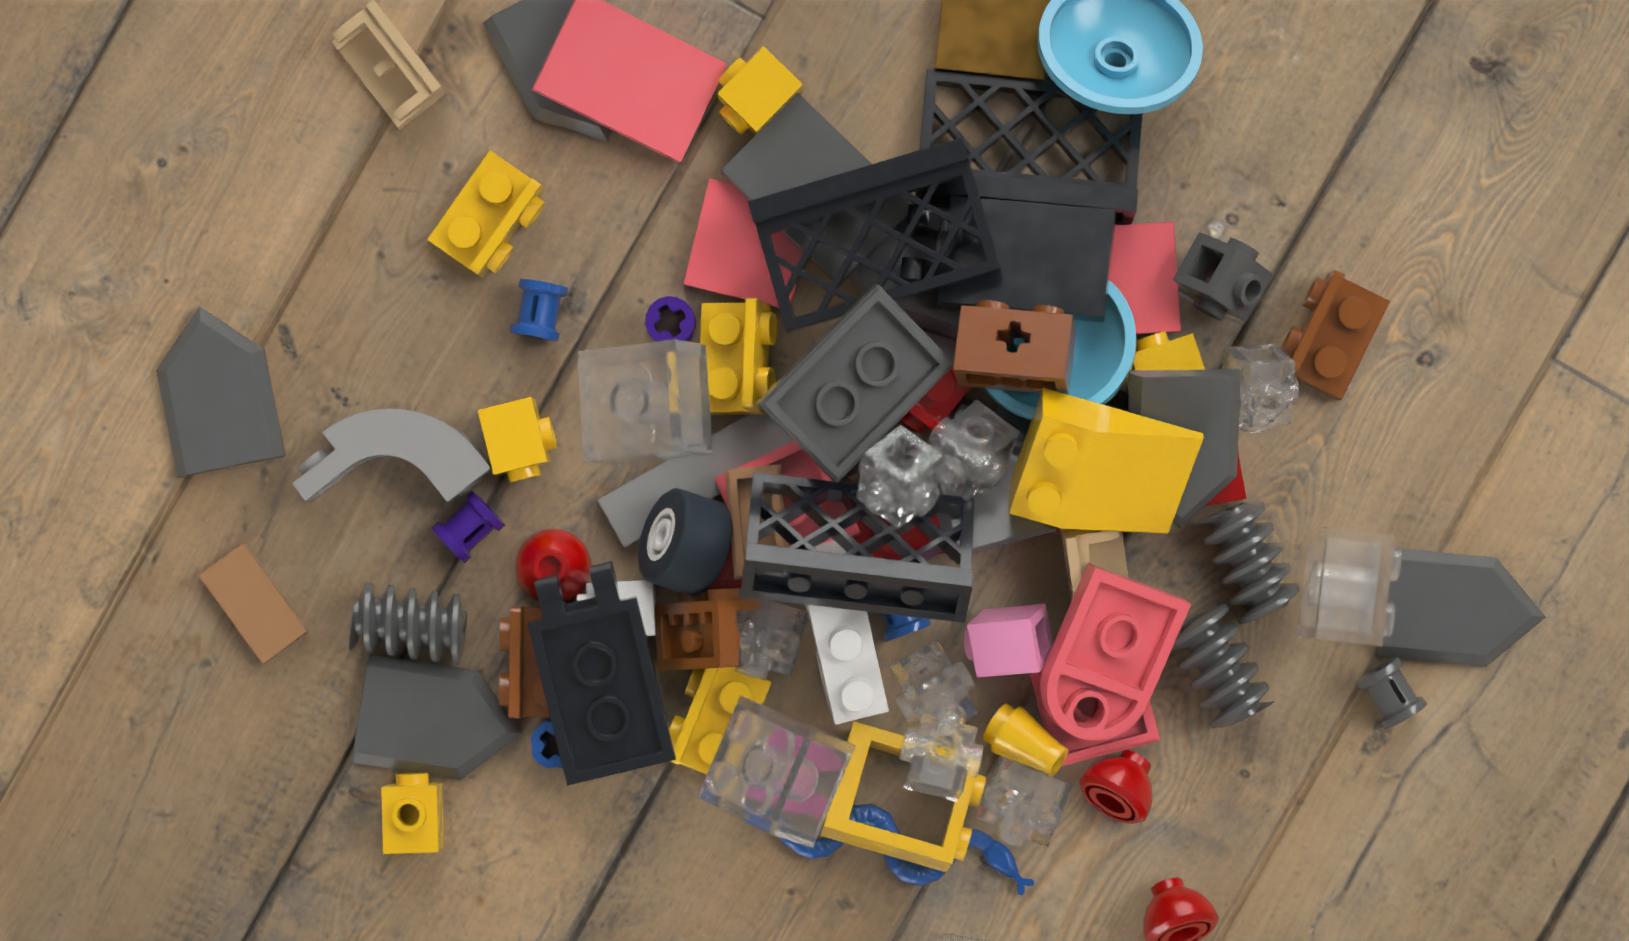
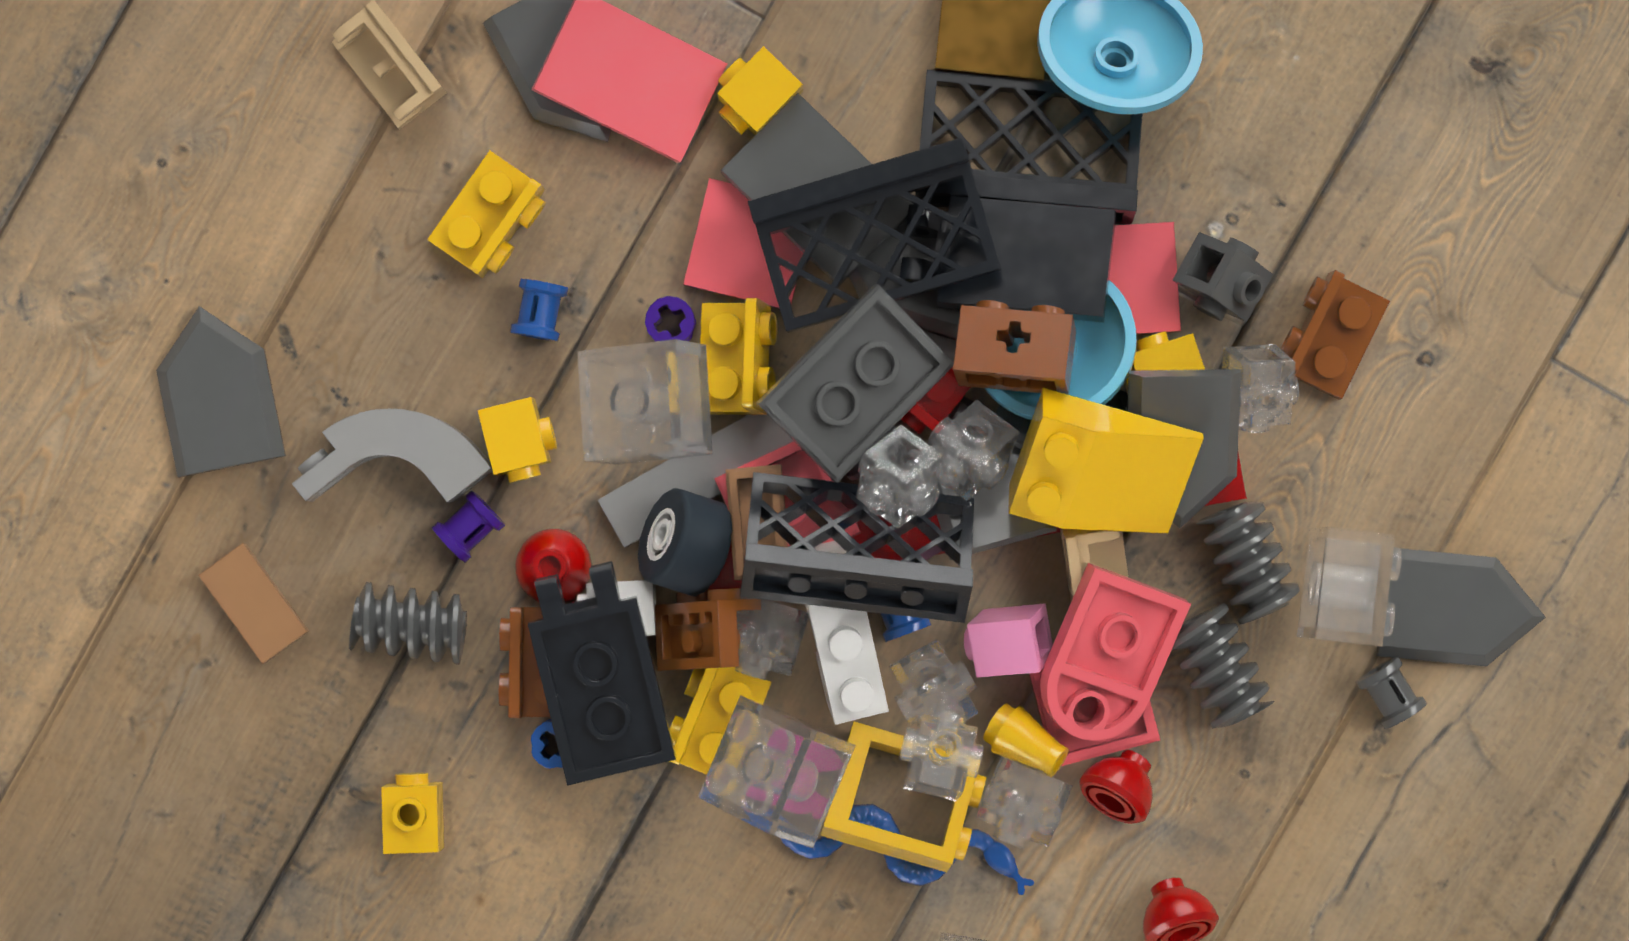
dark grey tile [353,654,524,779] -> none

